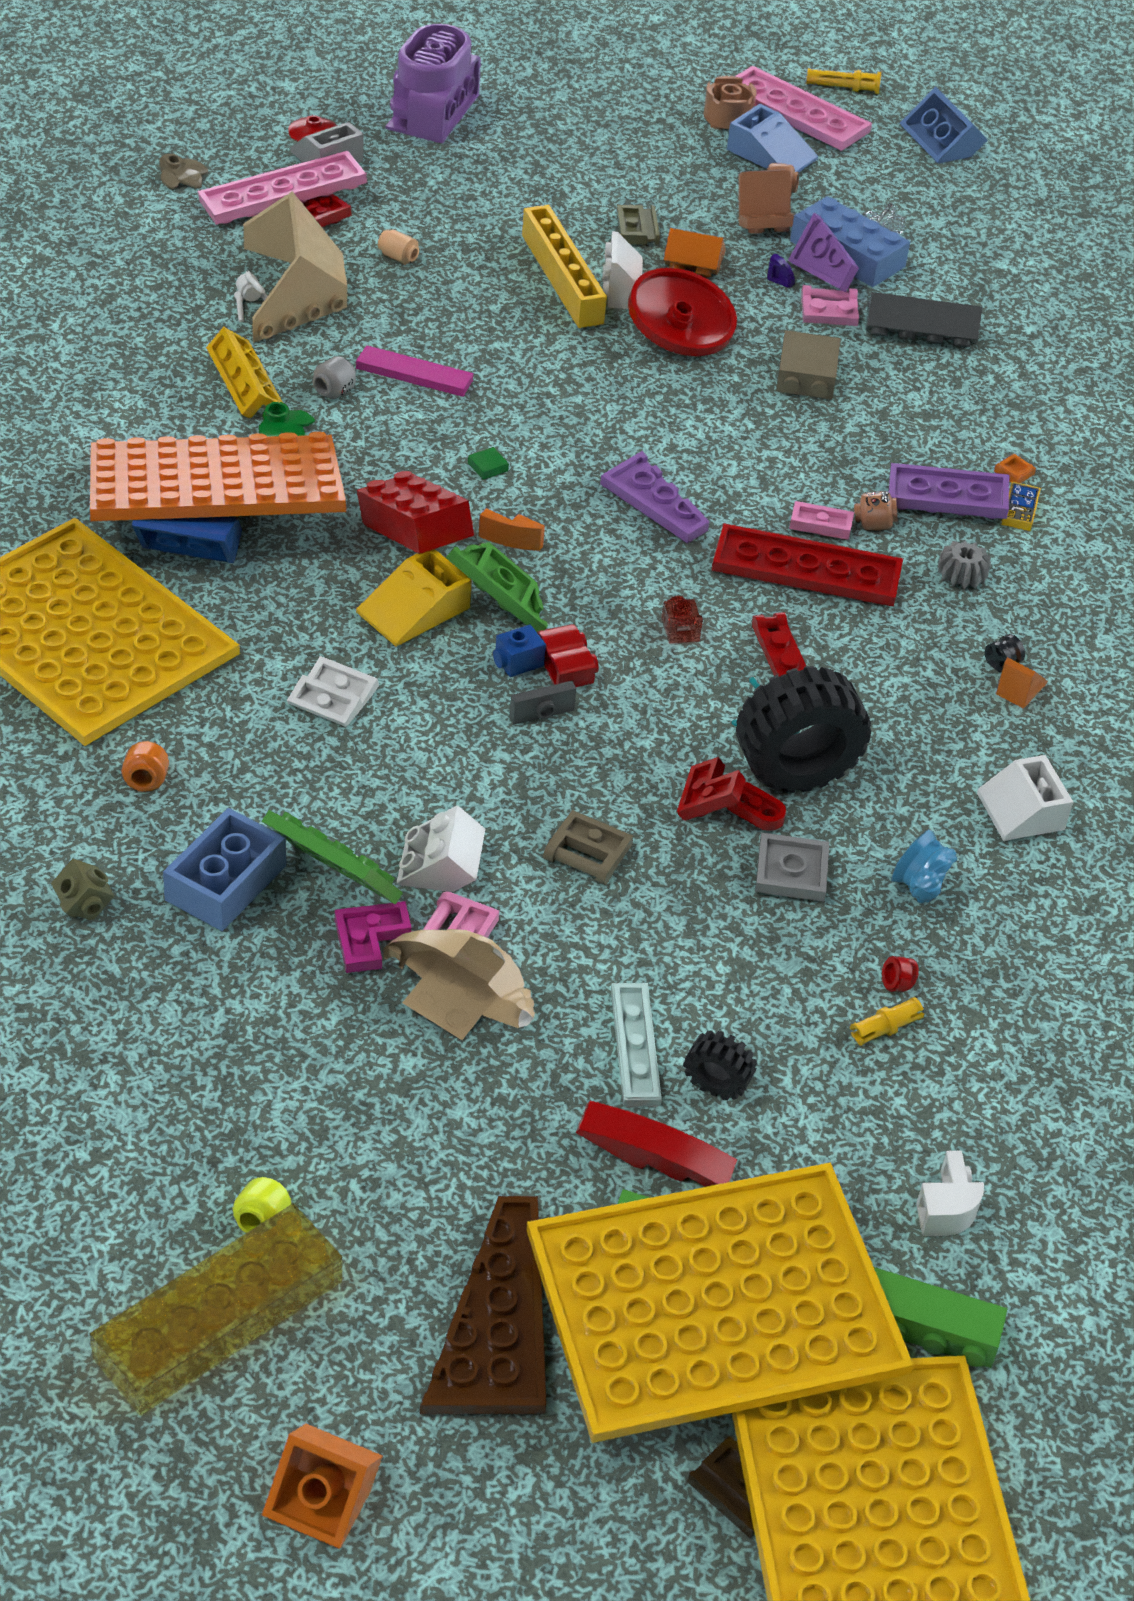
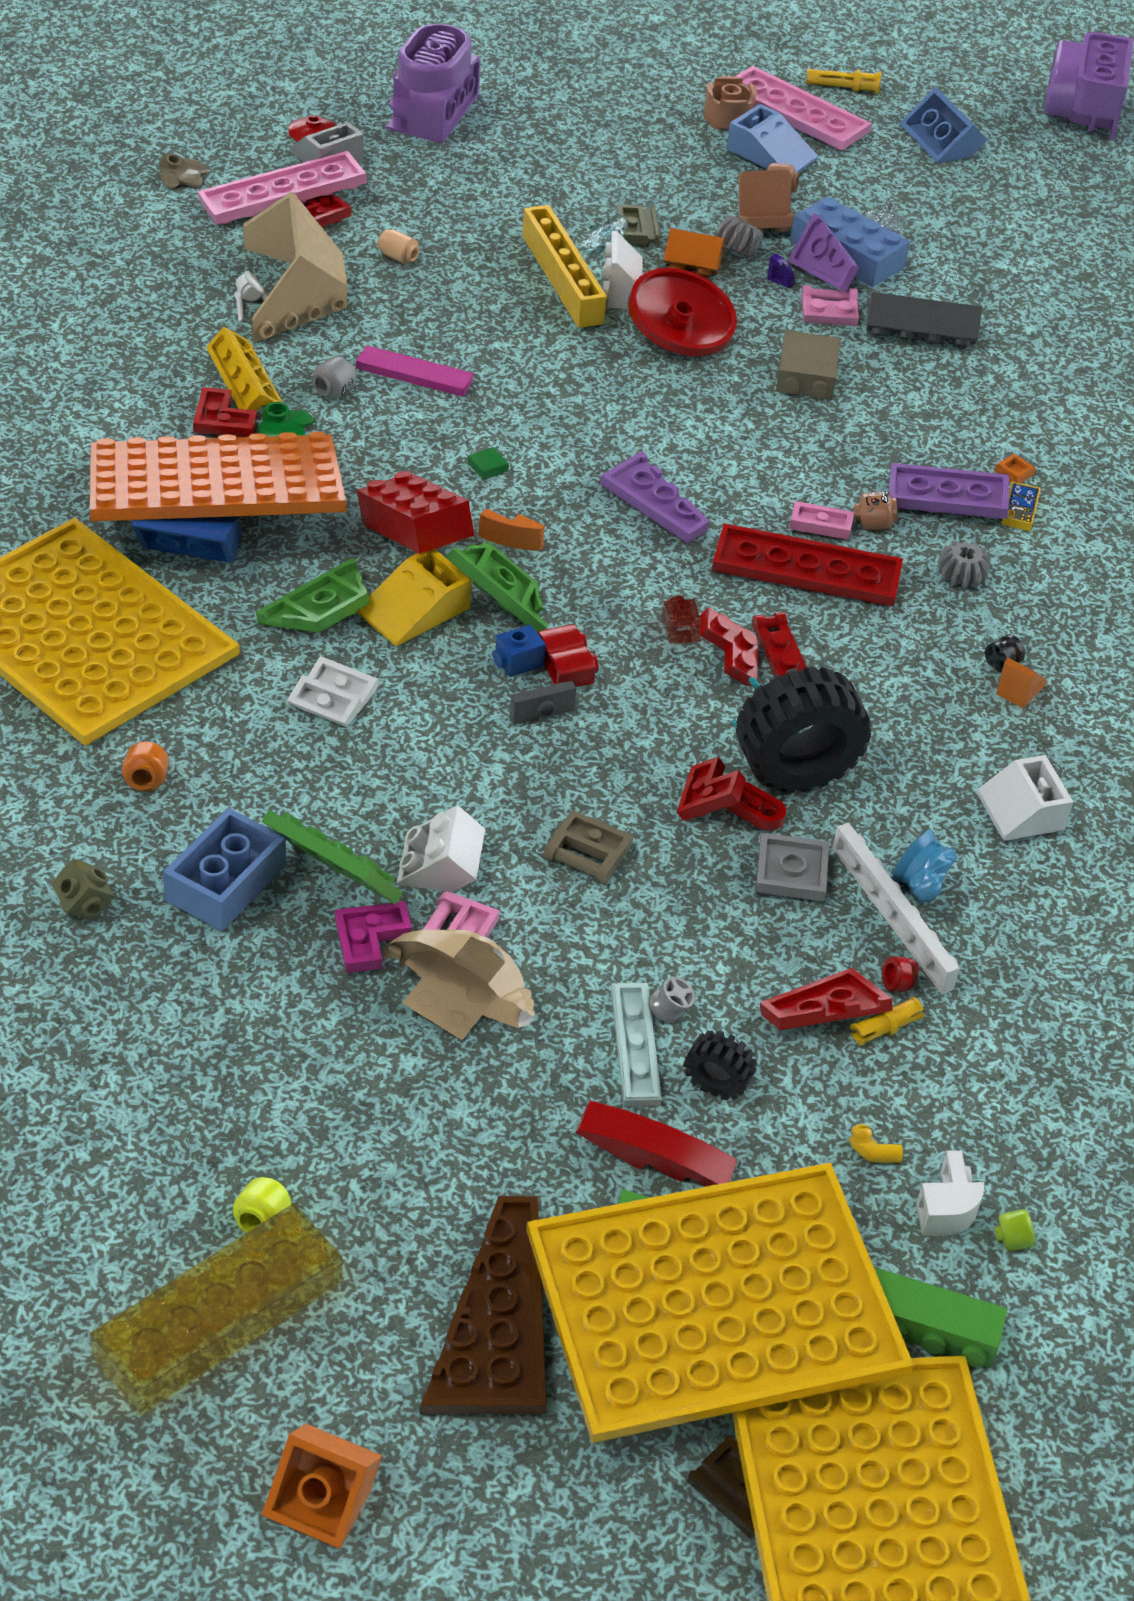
none -> red plate [193,387,257,437]
none -> bright green wing [255,558,370,633]
none -> clear light blue plate [579,213,628,250]
none -> light grey wheel [649,977,695,1023]
none -> red plate [700,607,758,686]
none -> light grey gear [716,215,763,256]
none -> red wing [760,968,893,1031]
none -> white plate [833,823,960,994]
none -> yellow arm [849,1124,903,1163]
none -> lime piece [994,1209,1035,1251]
none -> medium lavender brick [1044,32,1134,141]

